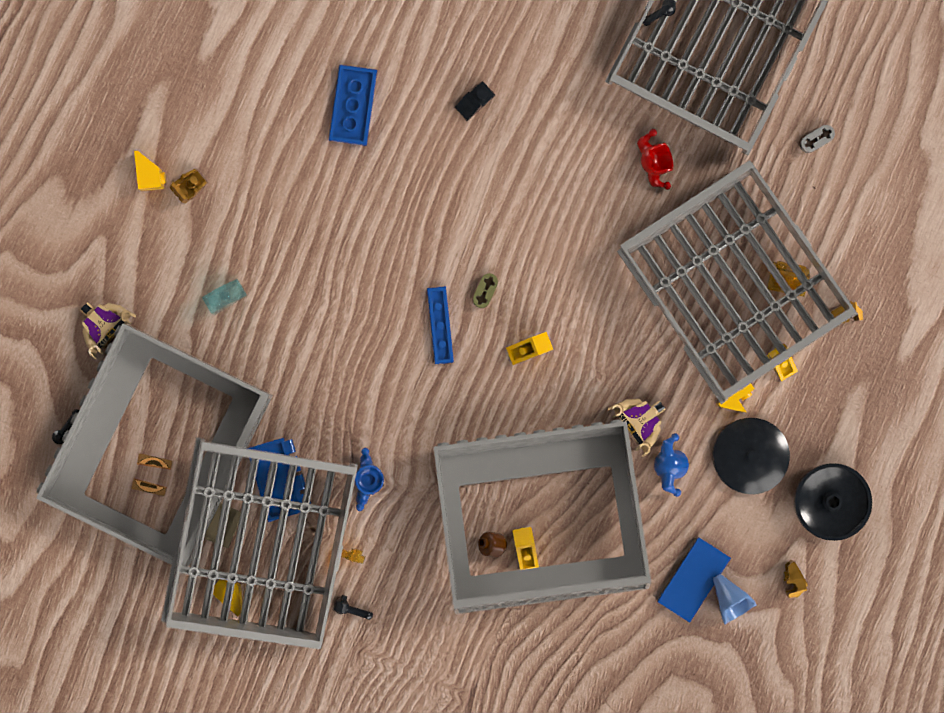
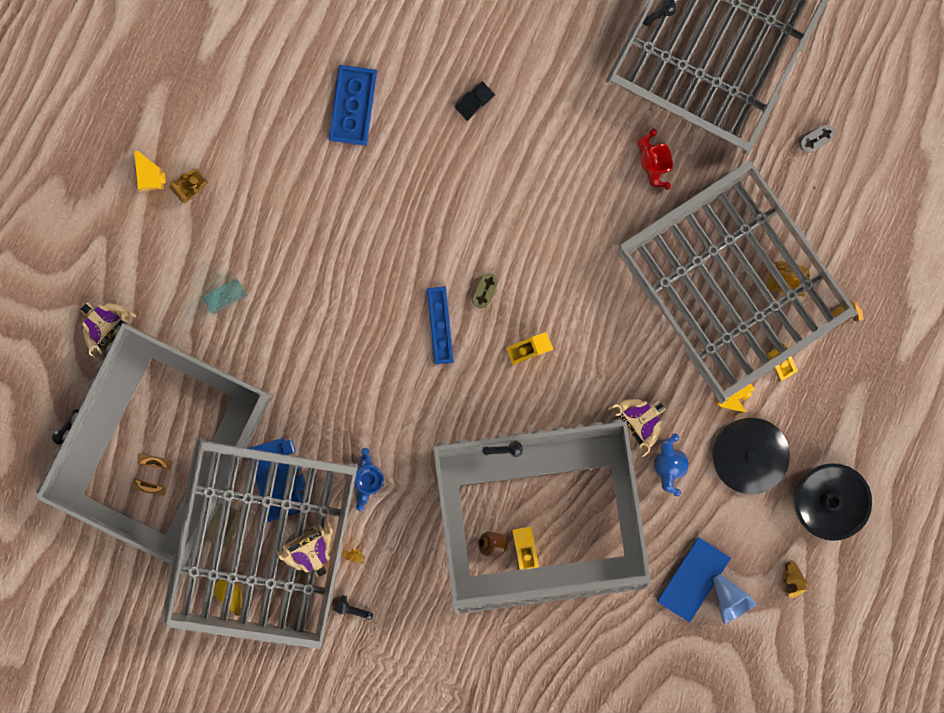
none -> tan torso [276,522,333,577]
none -> black piece [482,441,523,457]

